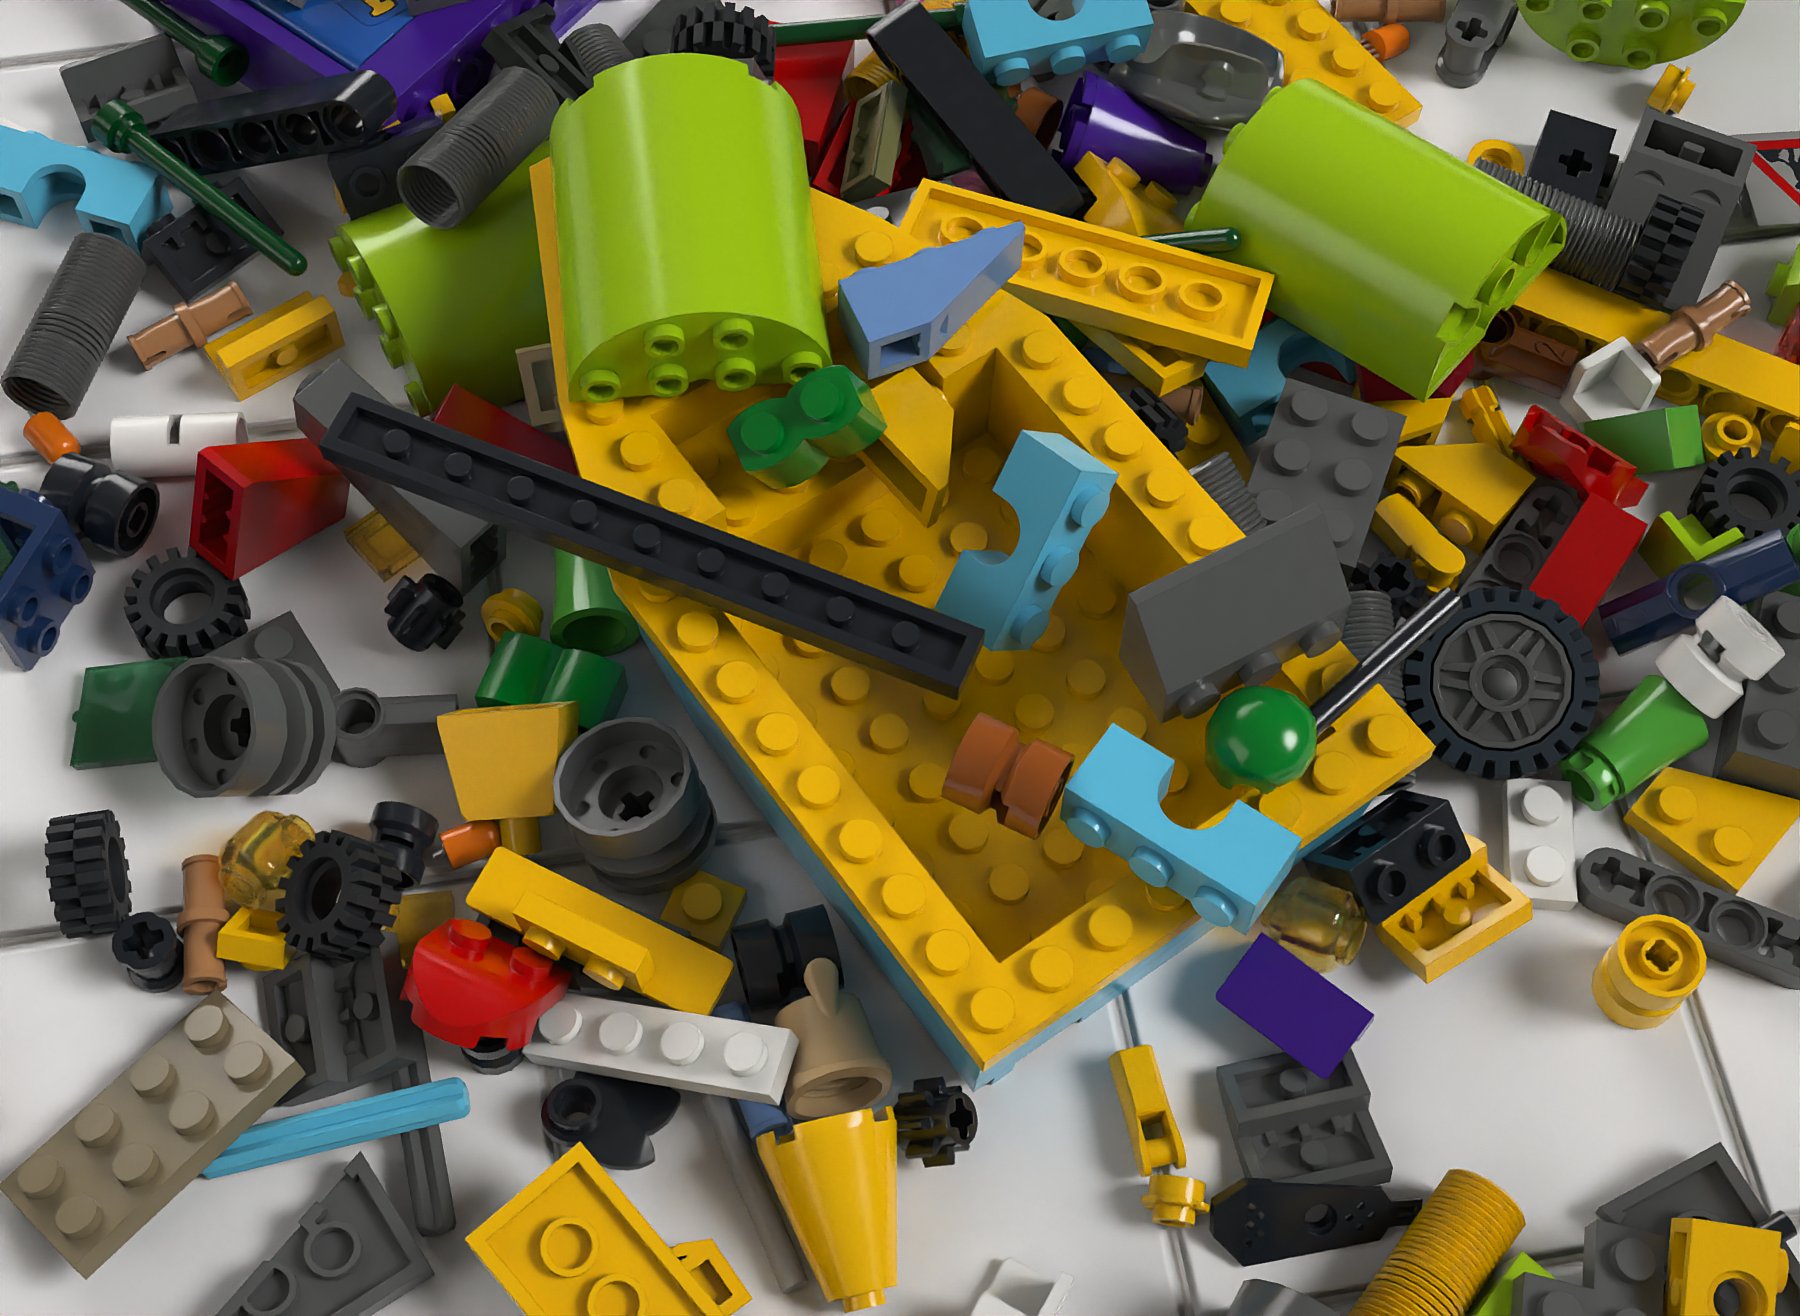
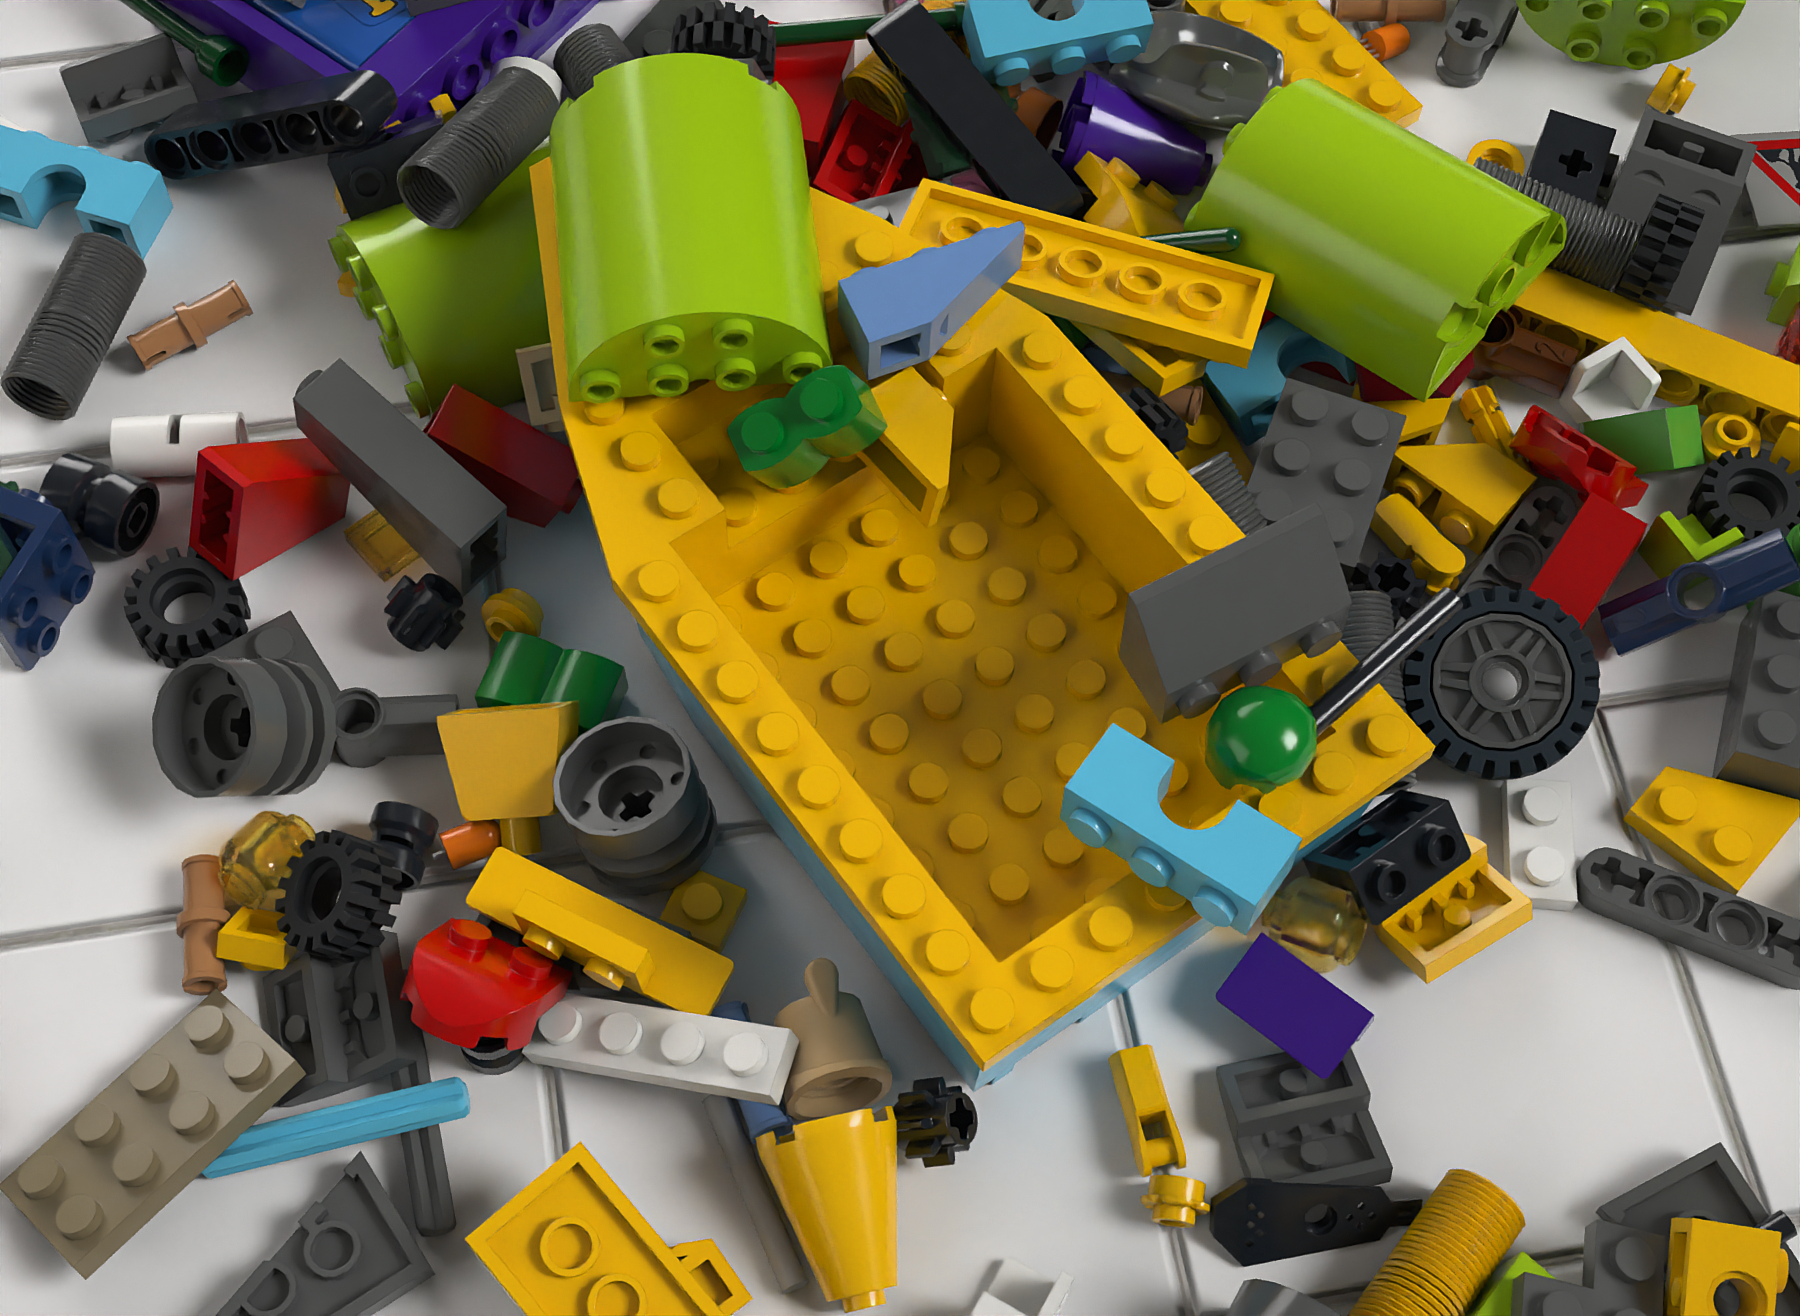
orange piece [23,411,80,465] -> none
black tyre [45,809,132,939] -> none
clear green piece [70,656,189,770] -> none
dark green piece [91,100,308,276] -> none
black bush [112,912,184,993] -> none
black bracket [140,177,284,304] -> none
yellow panel [203,290,345,402] -> none
black plate [319,391,985,701] -> none
clear yellow tile [385,890,455,967] -> none
pearl dark grey wing [481,2,594,106] -> none
black plate [541,1071,681,1171] -> none
bright green plant [549,547,640,657] -> none
black wheel [730,904,844,1013] -> none
olive plate [840,79,908,203] -> none
medium azure arch [934,430,1119,651] -> none
dark orange wheel [941,712,1075,841] -> none
bright green plant [1557,675,1709,811] -> none
yellow wheel [1591,914,1707,1030] -> none
medium nougat pin [1633,280,1751,374] -> none
white wheel [1655,596,1785,719] -> none

